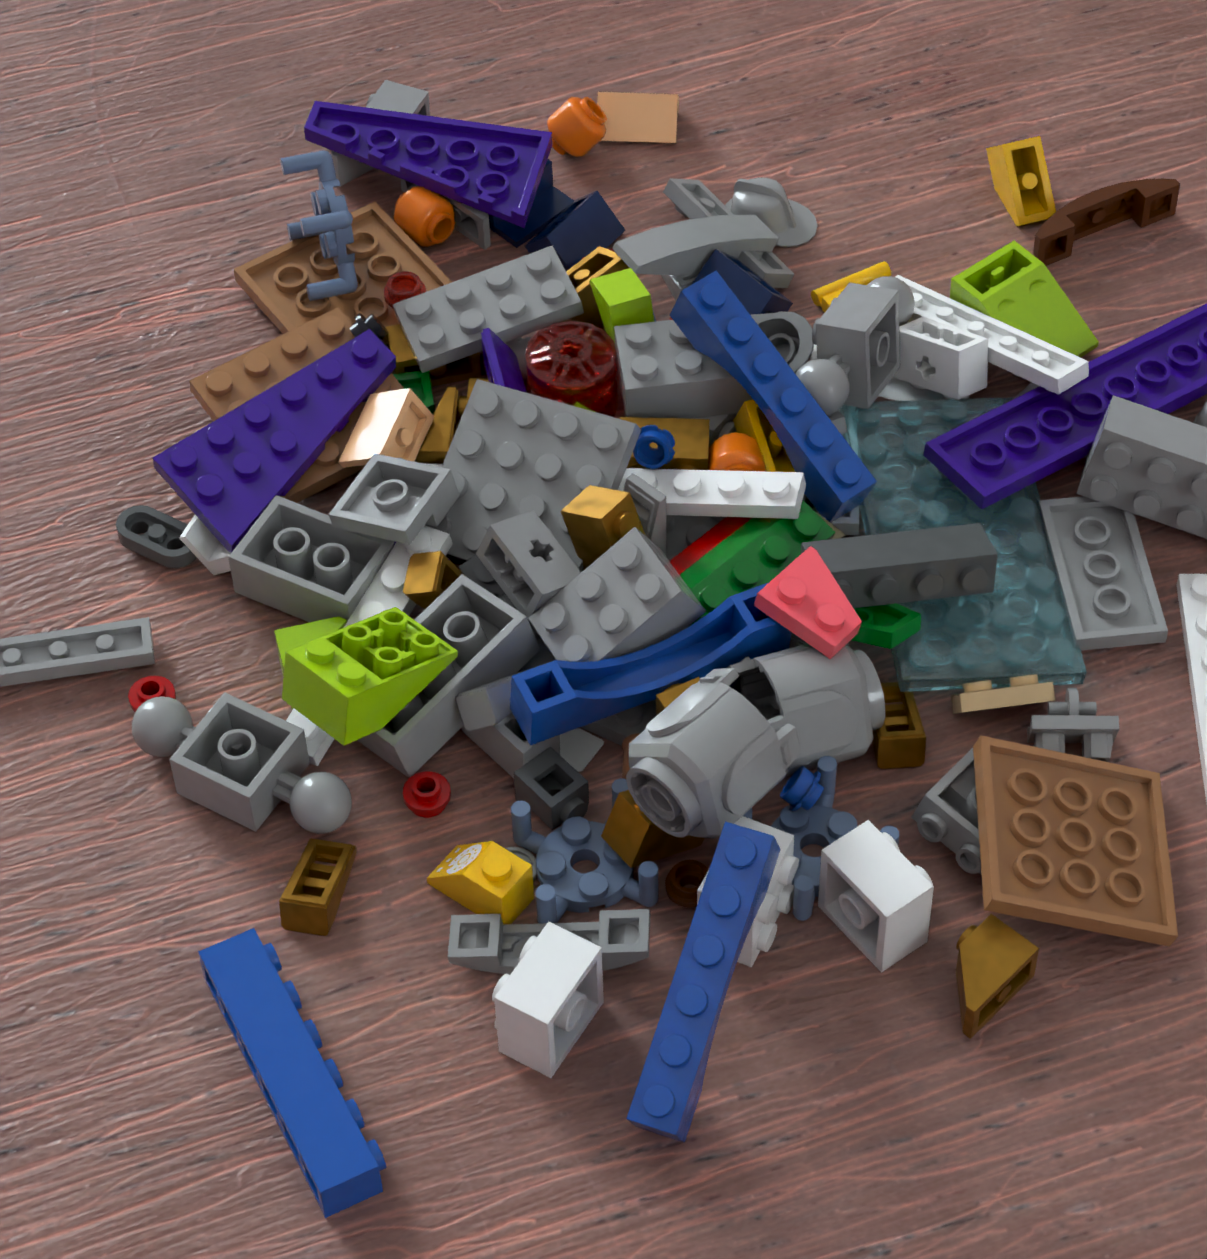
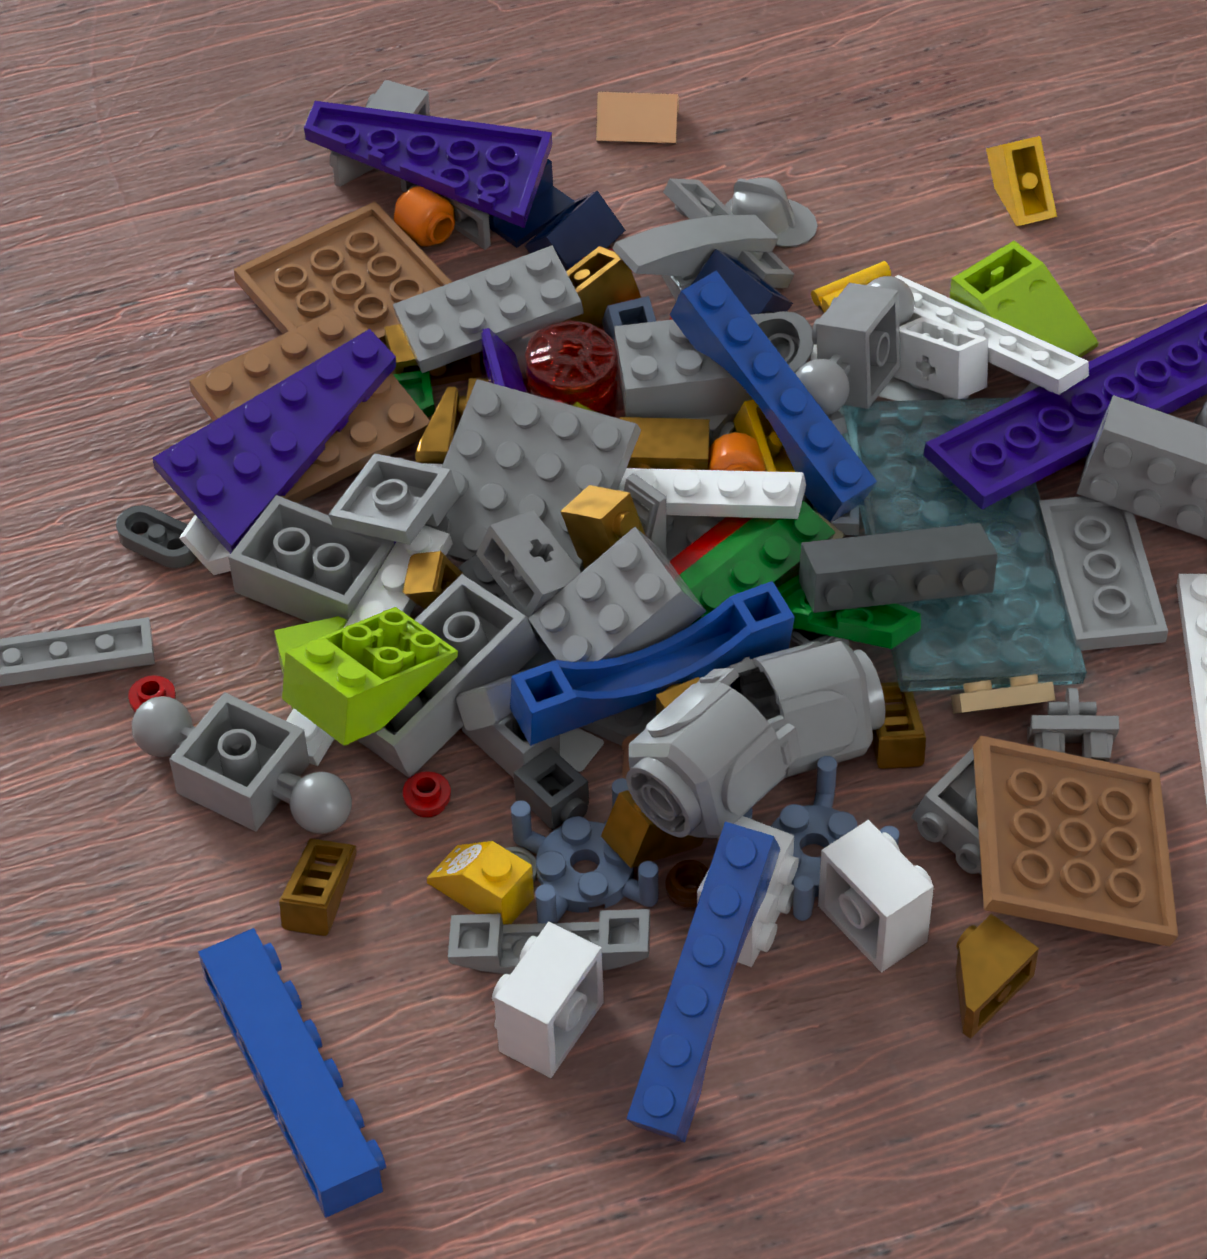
sand blue plate [280,150,358,301] -> none
light nougat panel [338,388,435,468] -> none
black plate [349,313,389,346] -> none
clear red plate [384,271,426,308] -> none
orange head [547,97,607,157] -> none
lime slope [589,268,654,360] -> none
blue plate [633,425,675,469] -> none
coral wing [754,546,862,659] -> none
blue plate [780,766,824,812] -> none
reddish brown slope [1033,178,1180,266] -> none

